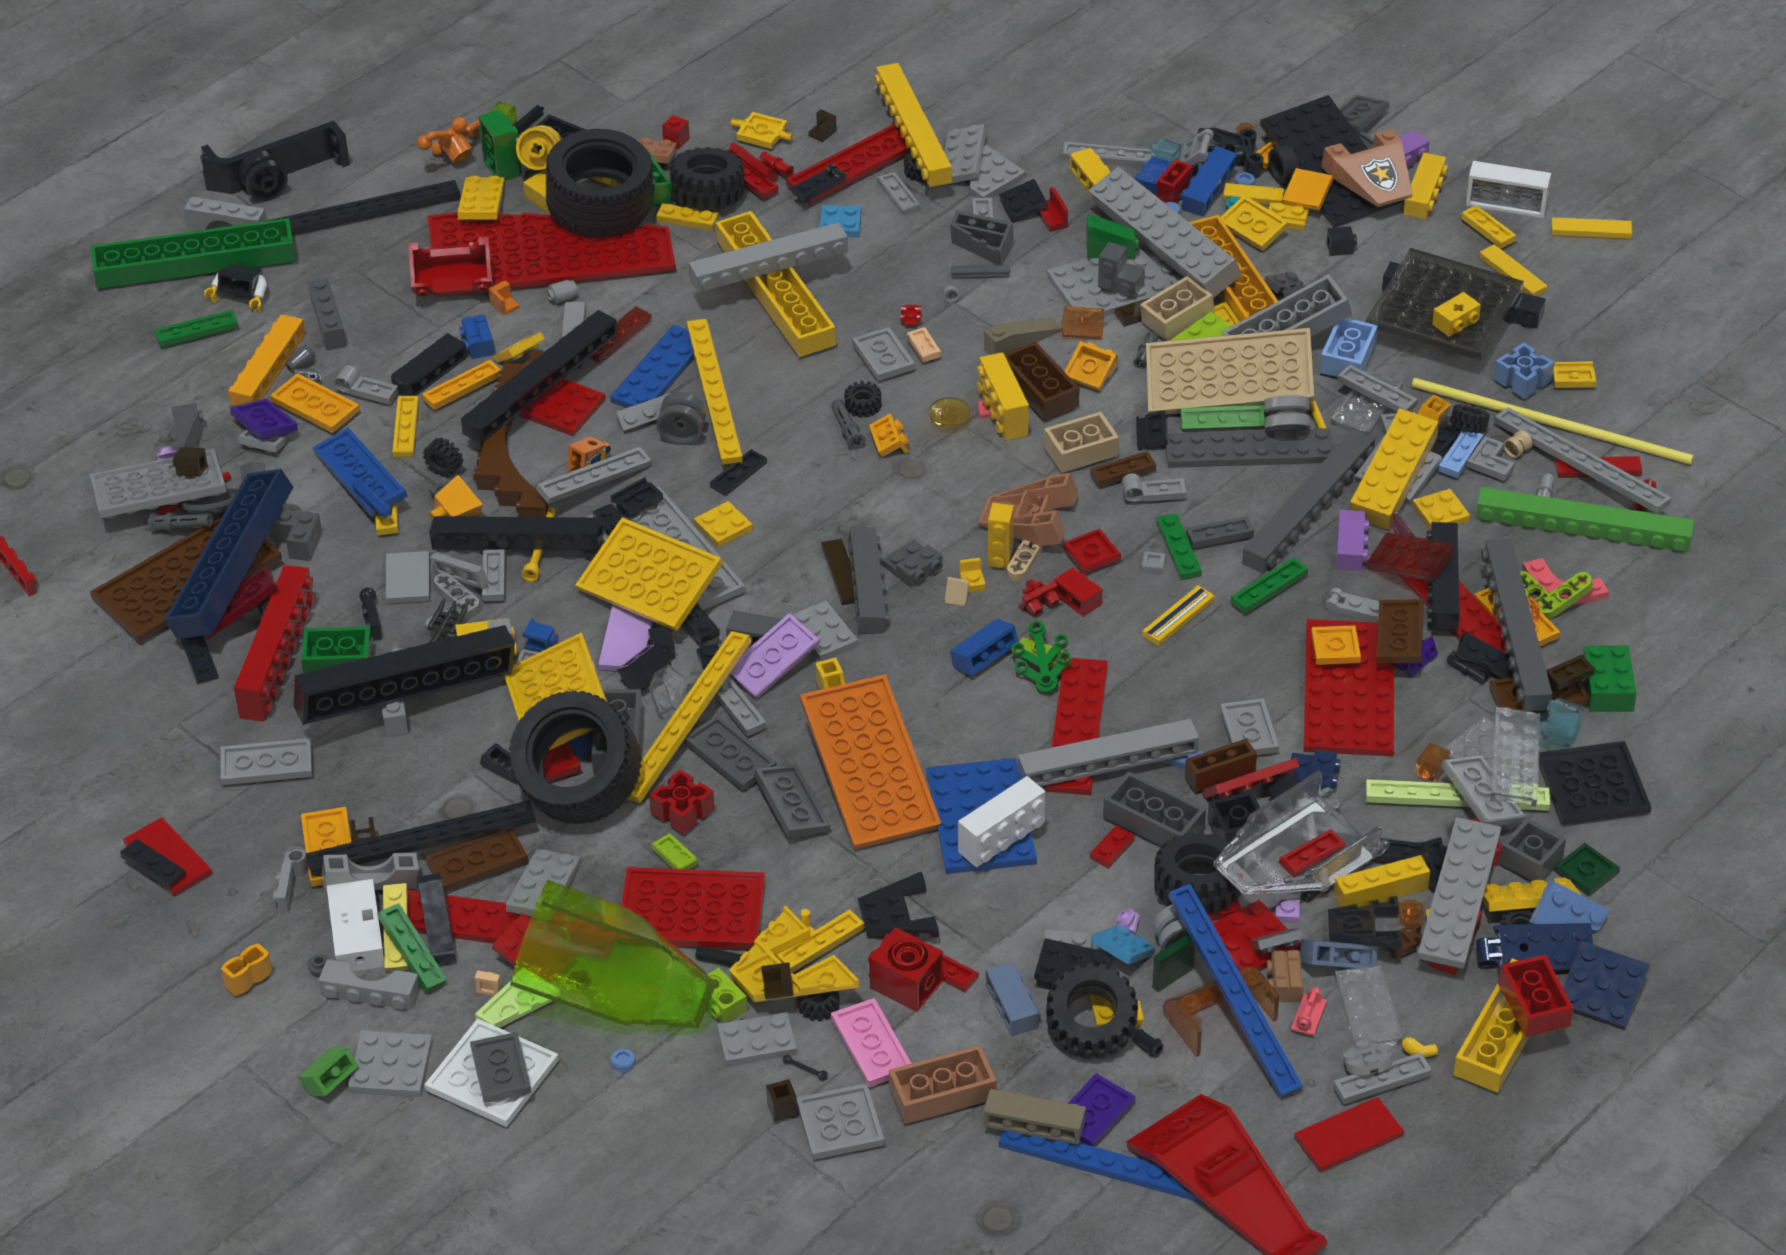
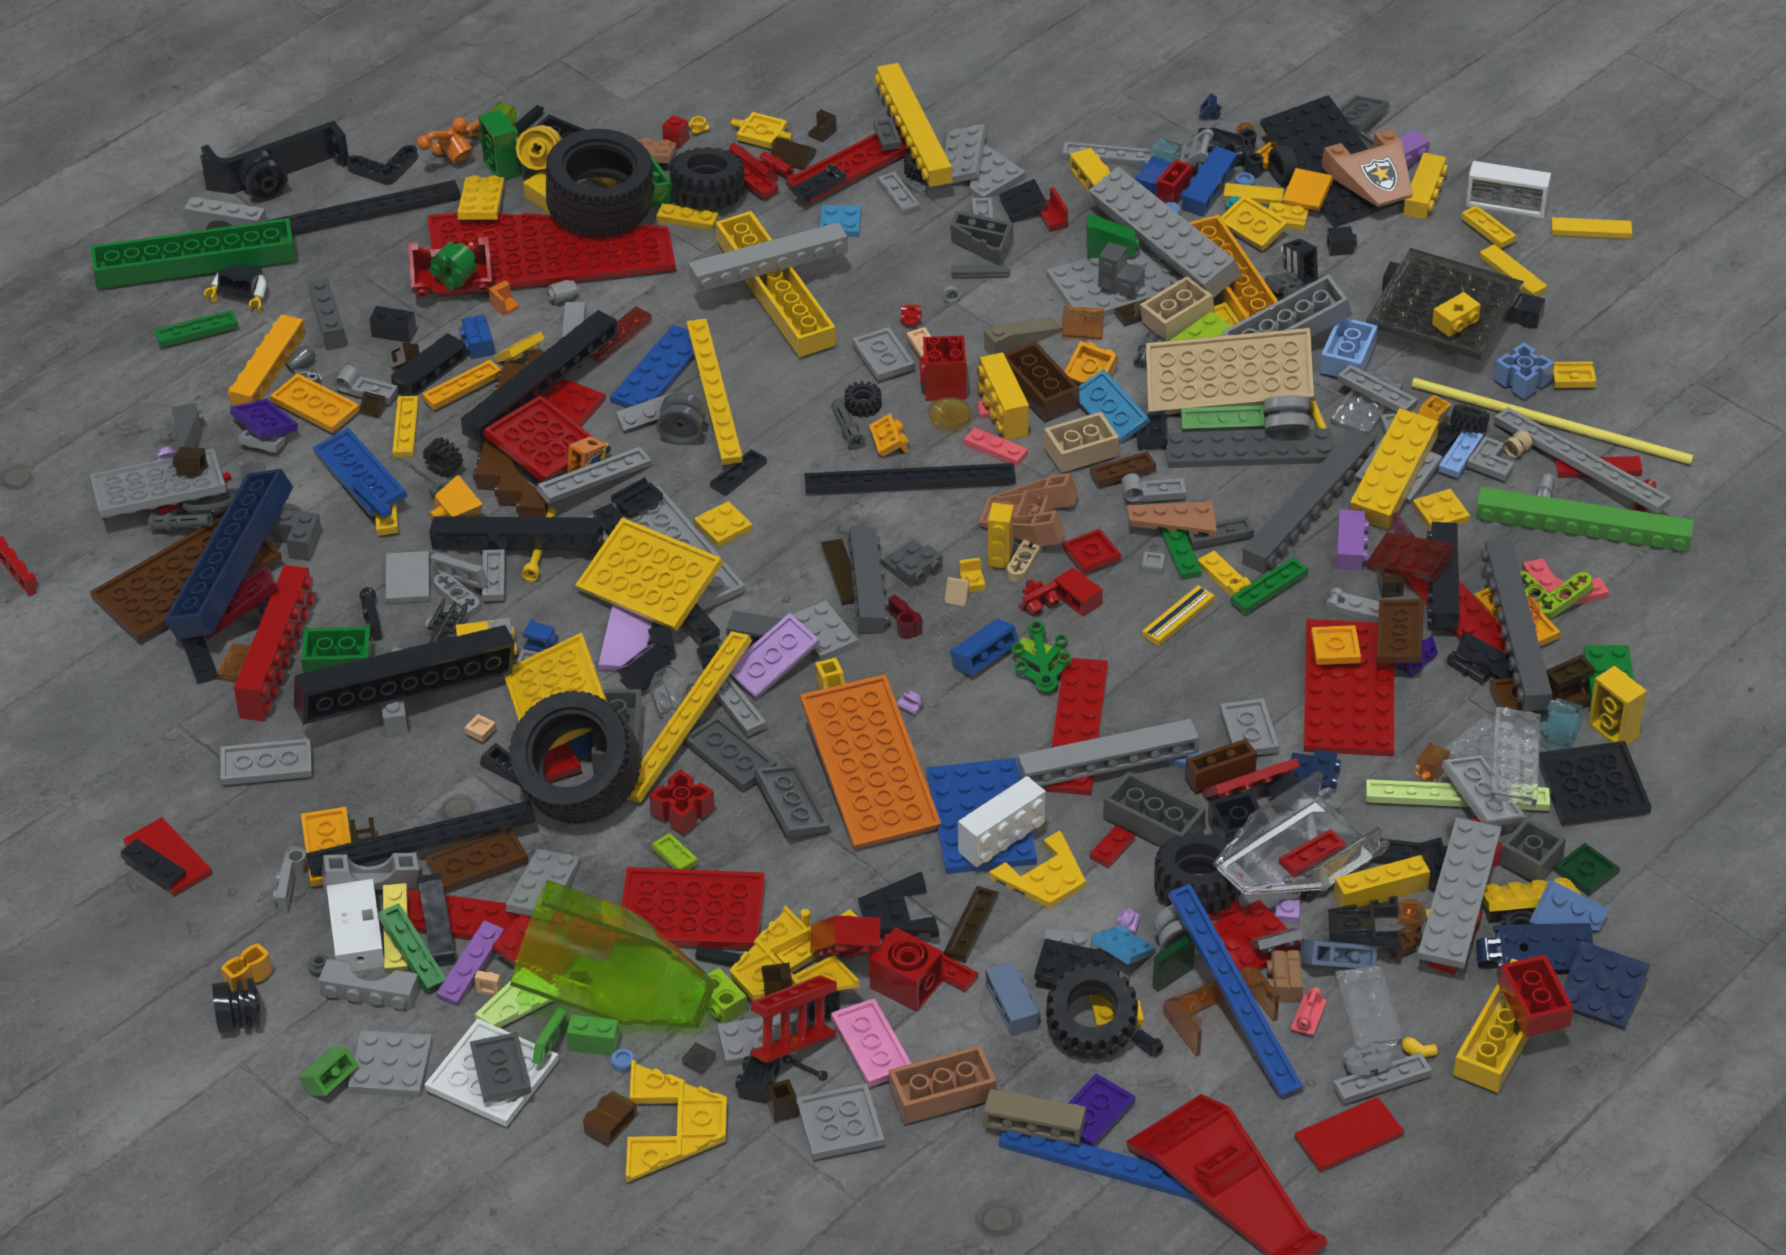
none -> black wheel [212,977,262,1033]
none -> clear orange plate [217,643,250,683]
none -> black beam [346,145,418,185]
none -> dark brown plate [359,391,386,416]
none -> black brick [369,306,417,343]
none -> dark brown panel [387,342,420,369]
none -> green brick [429,242,478,290]
none -> medium lavender plate [436,921,505,1007]
none -> light nougat plate [464,714,496,742]
none -> red plate [483,395,593,482]
none -> bright green tile [532,1008,567,1065]
none -> bright green brick [566,1014,620,1056]
none -> reddish brown brick [583,1091,637,1146]
none -> yellow wing [626,1060,727,1182]
none -> clear smoke plate [682,1042,716,1074]
none -> yellow plate [689,116,710,134]
none -> black brick [735,1048,780,1103]
none -> red fence [750,975,837,1063]
none -> dark brown panel [771,137,817,169]
none -> black plate [804,463,1016,494]
none -> red brick [810,915,880,959]
none -> dark grey plate [873,118,901,151]
none -> dark red plate [888,594,923,639]
none -> lavender plate [897,690,923,716]
none -> red brick [919,335,967,401]
none -> dark brown tile [944,886,999,964]
none -> coral plate [964,427,1028,467]
none -> yellow wing [989,830,1086,909]
none -> dark azure tile [1079,369,1150,444]
none -> nougat wing [1127,502,1217,537]
none -> yellow plate [1197,551,1251,597]
none -> dark blue tile [1199,94,1222,121]
none -> black torso [1281,239,1318,285]
none -> dark brown panel [1377,565,1404,598]
none -> yellow brick [1588,666,1647,745]

